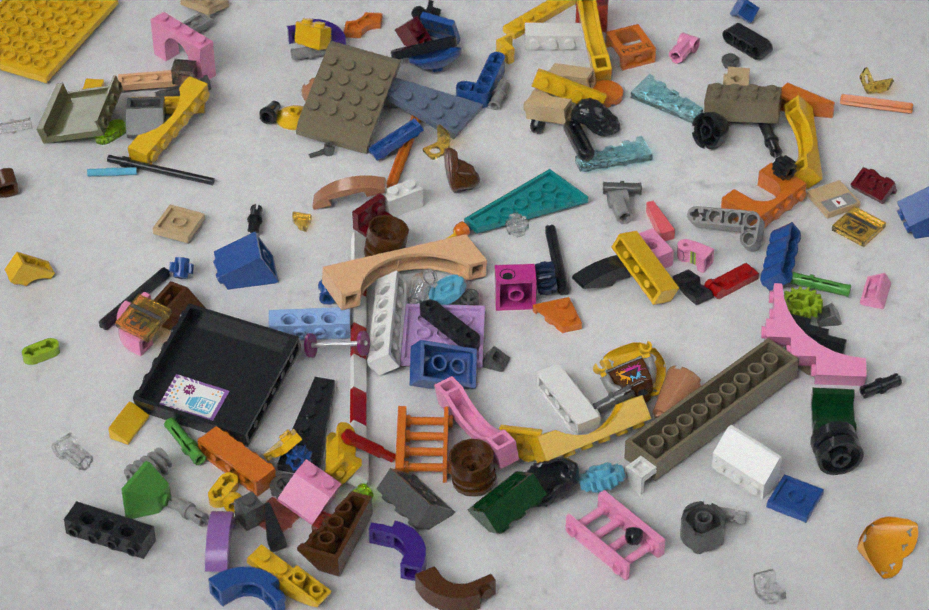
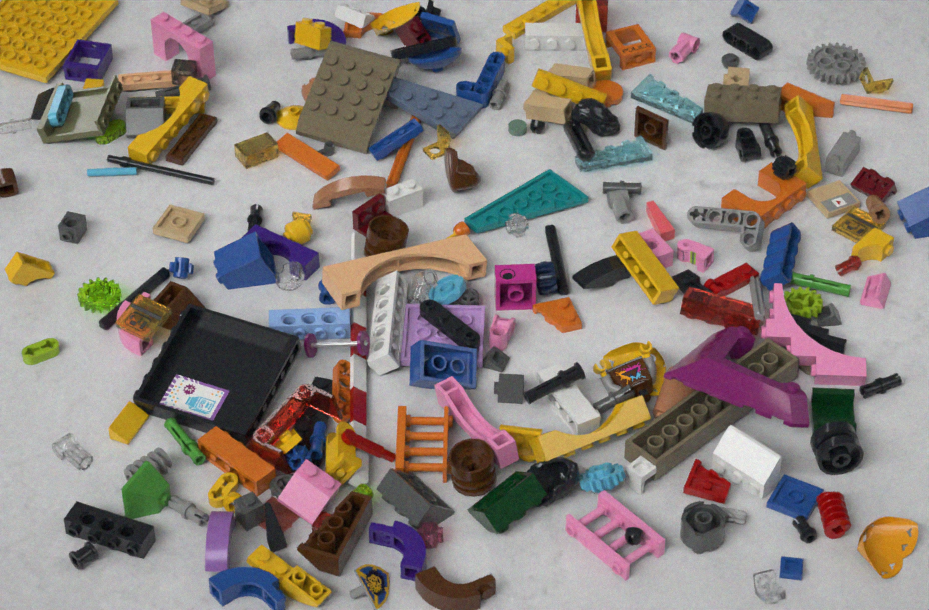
none -> black slope [31,88,54,120]
none -> medium azure beam [48,84,73,127]
none -> dark grey brick [58,211,87,244]
none -> dark purple window [63,39,113,82]
none -> black bush [69,541,99,570]
none -> clear neon green gear [77,277,122,313]
none -> reddish brown tile [166,113,217,166]
none -> clear yellow brick [234,132,279,169]
none -> dark purple arch [242,224,320,280]
none -> clear red windscreen [245,384,343,474]
none -> orange tile [274,133,340,181]
none -> clear hair [275,262,305,291]
none -> yellow head [283,218,313,245]
none -> blue pin [310,421,327,460]
none -> orange beam [332,359,350,424]
none -> white slope [335,4,375,28]
none -> shield [350,564,390,610]
none -> yellow piece [370,2,420,36]
none -> clear pink gear [417,522,443,549]
none -> bright pink piece [489,314,516,351]
none -> dark grey brick [494,373,524,404]
none -> sand green tile [508,119,527,136]
none -> black pin [523,362,586,405]
none -> reddish brown slope [634,106,669,151]
none -> magenta wedge [663,326,810,428]
none -> clear red brick [680,287,766,335]
none -> red wing [683,459,731,504]
none -> black piece [735,127,761,162]
none -> light grey axle [749,276,766,321]
none -> blue tile [779,556,803,580]
none -> black pin [792,516,817,543]
none -> light grey gear [806,42,866,85]
none -> red piece [816,491,851,539]
none -> light grey brick [825,130,861,177]
none -> clear red pin [835,255,862,276]
none -> yellow arch [850,227,894,265]
none -> medium nougat axle [866,195,890,224]

